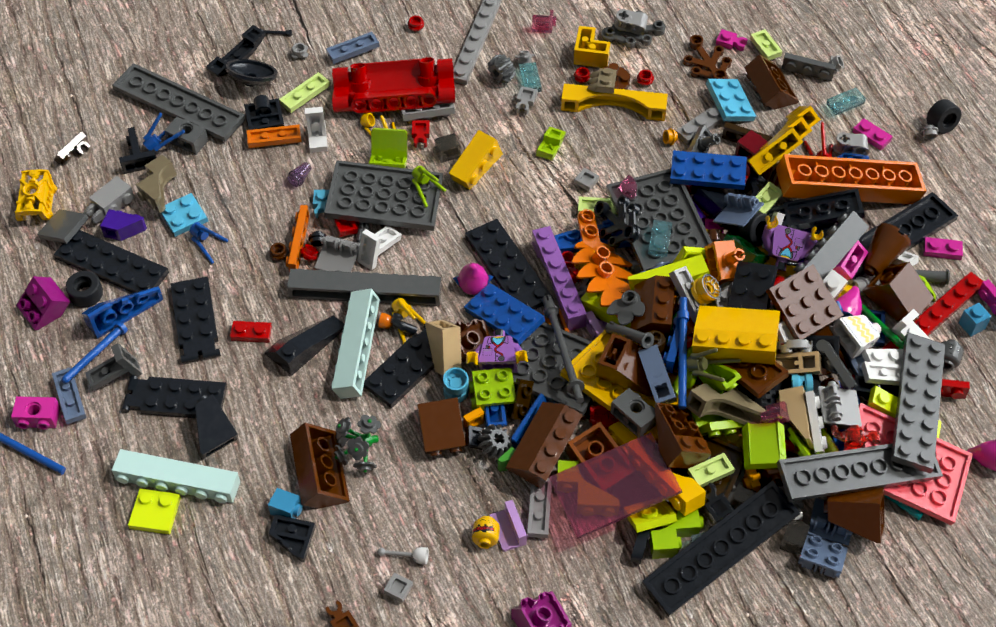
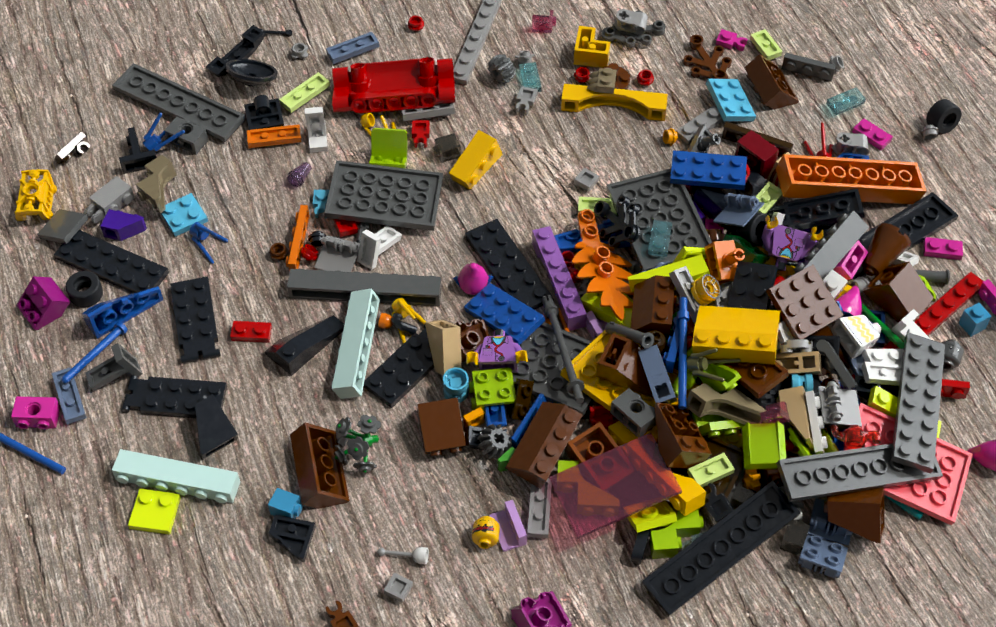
lime plant [412,166,446,208] -> none
lime slope [536,127,566,160] -> none
dark grey plate [607,290,645,325] -> none
clear pink tile [618,175,637,198] -> none
yellow arch [747,105,821,175] -> none

